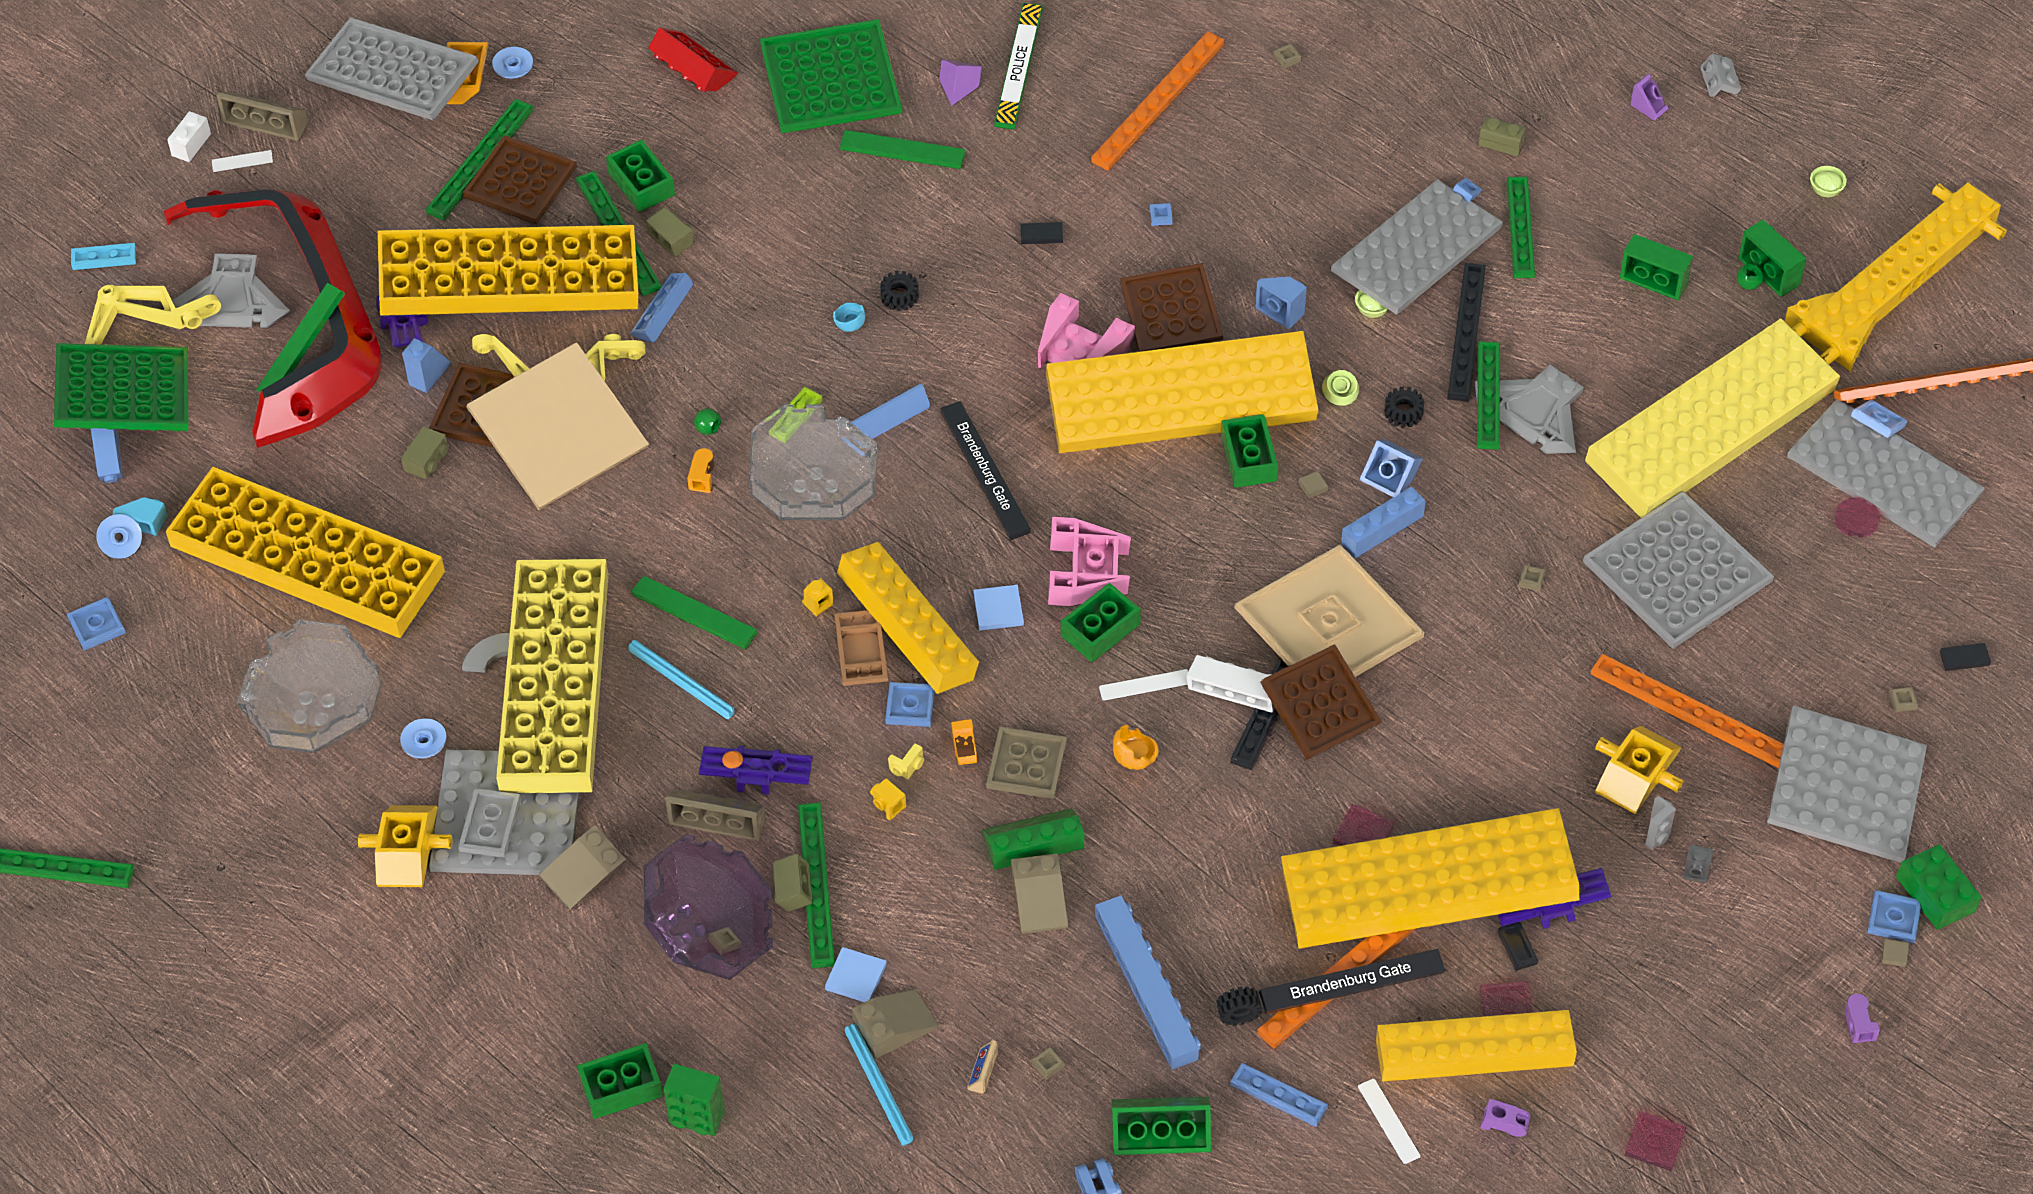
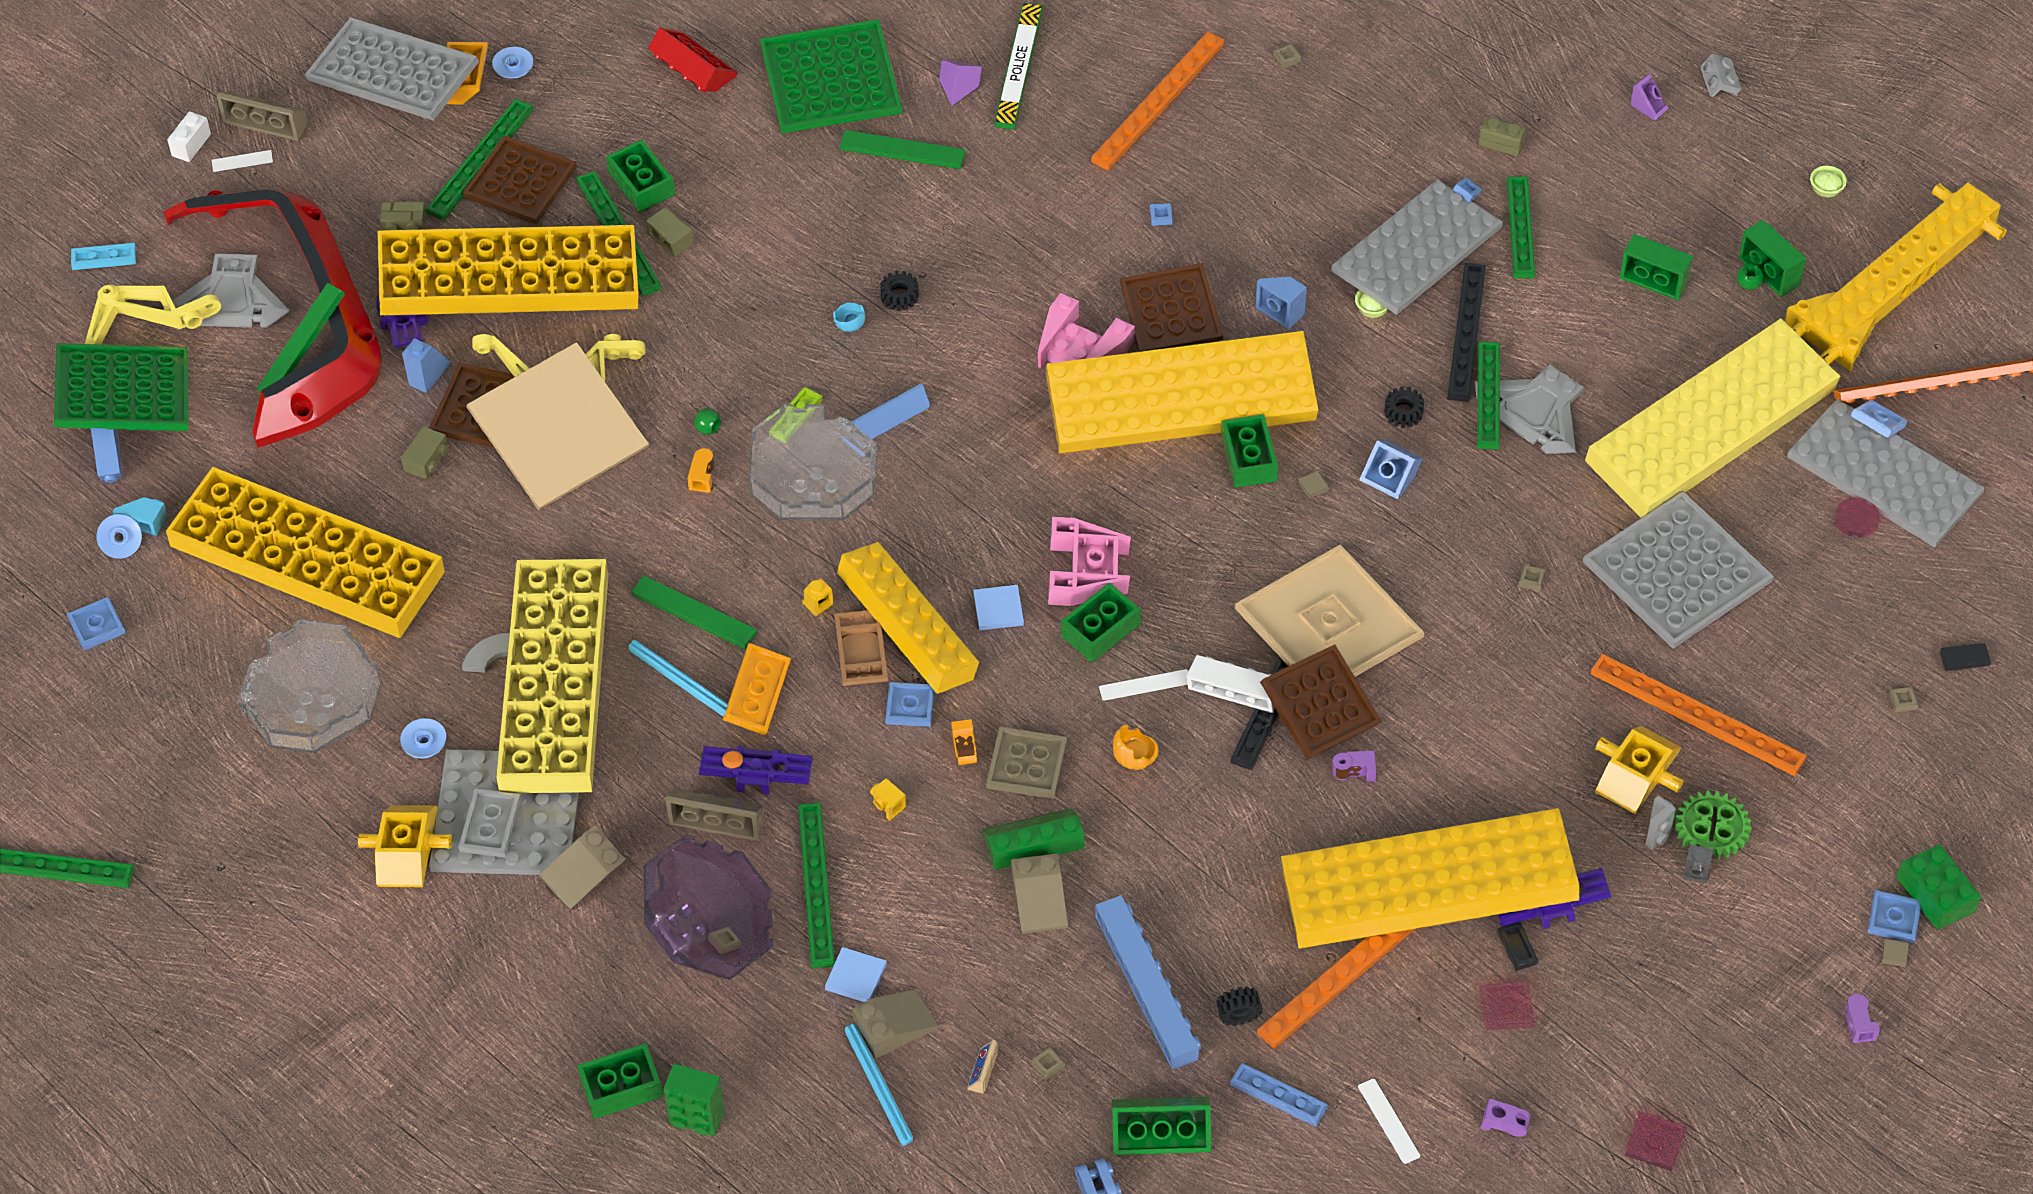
medium blue slope [630,273,693,343] -> none
olive brick [772,854,812,912] -> none
light yellow bracket [888,744,924,779] -> none
black tile [941,401,1031,540] -> none
black tile [1020,222,1063,244] -> none
black tile [1259,949,1445,1014] -> none
yellowish green hat [1322,370,1359,406] -> none
clear pink tile [1333,804,1395,846] -> none
medium blue brick [1341,486,1426,559] -> none
yellow brick [1376,1010,1577,1082] -> none
light grey plate [1767,705,1927,863] -> none
none -> olive brick [380,202,426,231]
none -> light orange tile [723,643,791,735]
none -> medium lavender leg [1332,751,1376,782]
none -> bright green gear [1675,790,1752,860]

